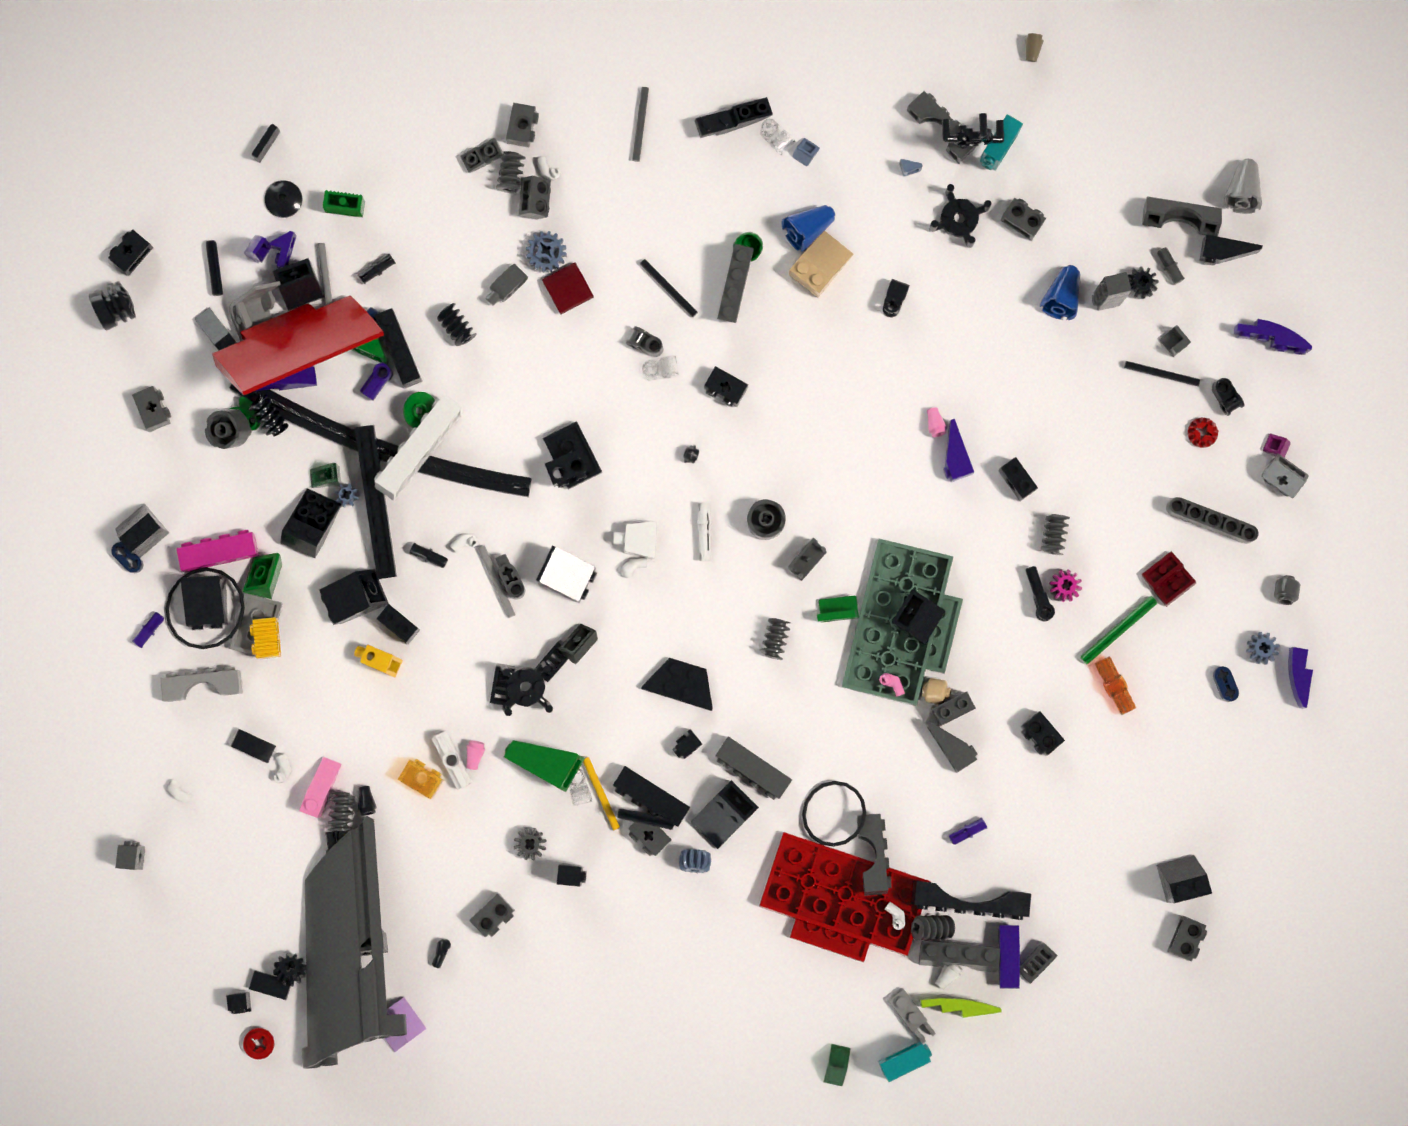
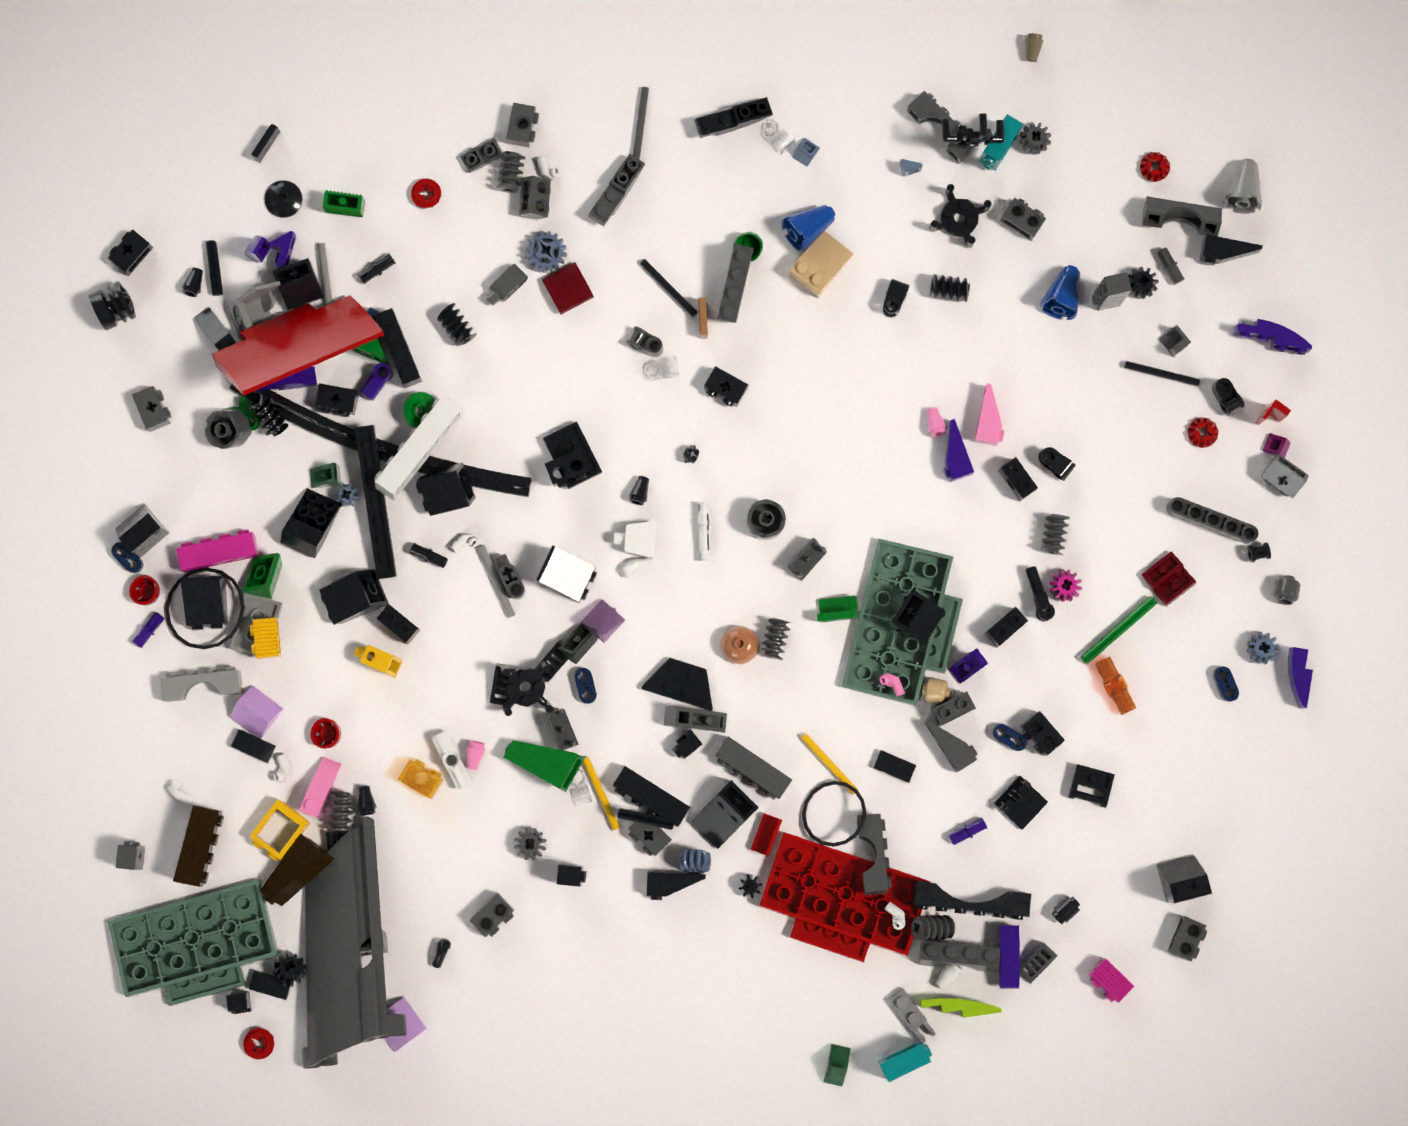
none -> sand green slope [108,880,279,1006]
none -> red helmet [129,575,160,606]
none -> dark brown slope [173,805,224,887]
none -> black cone [182,267,203,297]
none -> lavender slope [229,686,284,739]
none -> yellow window [249,799,311,861]
none -> dark brown slope [260,834,334,906]
none -> red helmet [310,718,342,749]
none -> black brick [315,383,359,417]
none -> red gear [411,178,442,209]
none -> black slope [416,462,476,516]
none -> dark grey hinge [546,709,579,751]
none -> dark blue beam [575,668,597,704]
none -> clear purple piece [580,599,625,643]
none -> dark grey slope [588,153,645,227]
none -> black cone [629,476,650,506]
none -> black slope [647,872,706,900]
none -> dark grey slope [664,706,727,733]
none -> medium nougat tile [698,297,708,339]
none -> nougat cylinder [721,626,759,665]
none -> black gear [738,874,762,899]
none -> red panel [750,813,782,856]
none -> yellow bar [801,733,858,795]
none -> black tile [873,750,916,783]
none -> black piece [929,274,970,302]
none -> dark purple slope [949,648,989,684]
none -> bright pink slope [974,383,1004,446]
none -> black brick [985,606,1028,647]
none -> dark blue beam [992,724,1027,751]
none -> black hinge [994,776,1048,830]
none -> dark grey gear [1019,122,1051,155]
none -> black piece [1038,447,1076,481]
none -> black brick [1051,896,1080,925]
none -> black plate [1068,764,1115,808]
none -> dark pink brick [1088,958,1134,1003]
none -> red gear [1140,152,1170,182]
none -> black bush [1247,542,1271,563]
none -> red panel [1256,399,1292,425]

